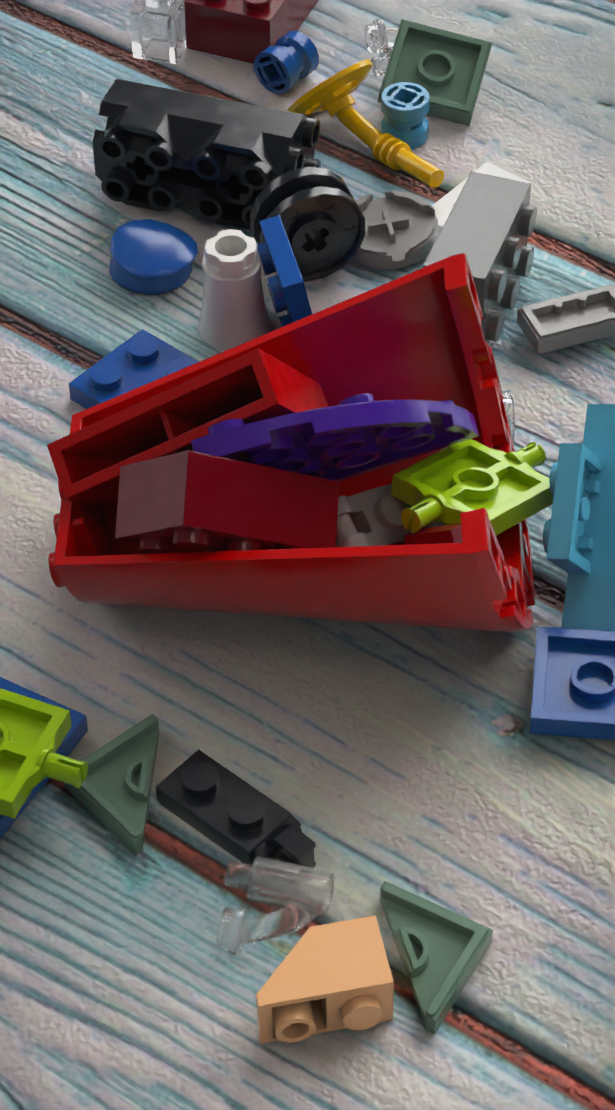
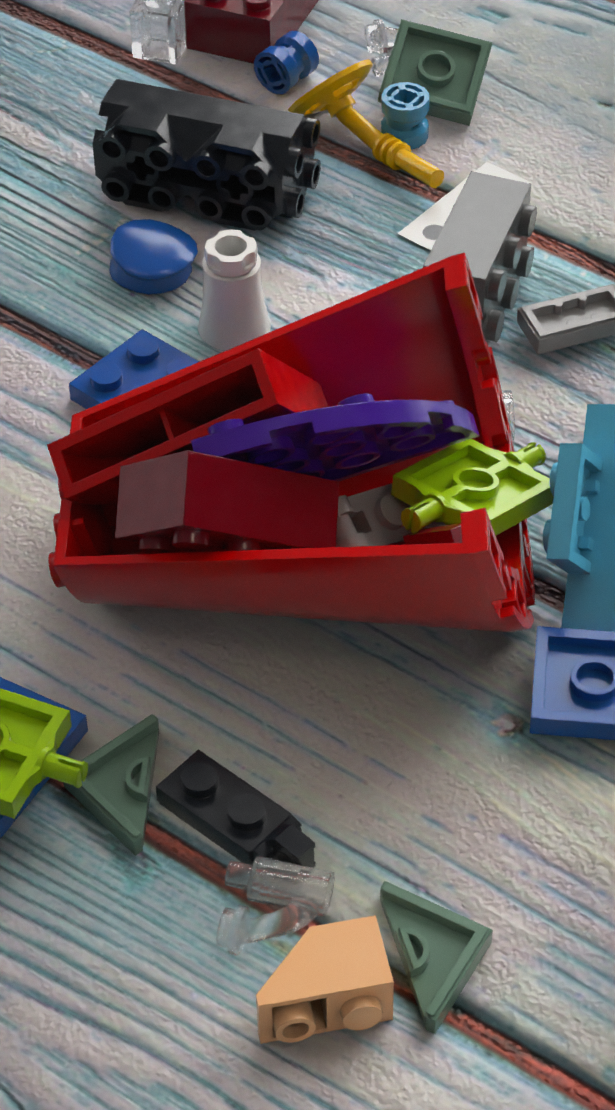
black wheel [250,167,365,282] -> none
blue plate [257,215,312,327] -> none
light grey tile [351,191,439,270] -> none

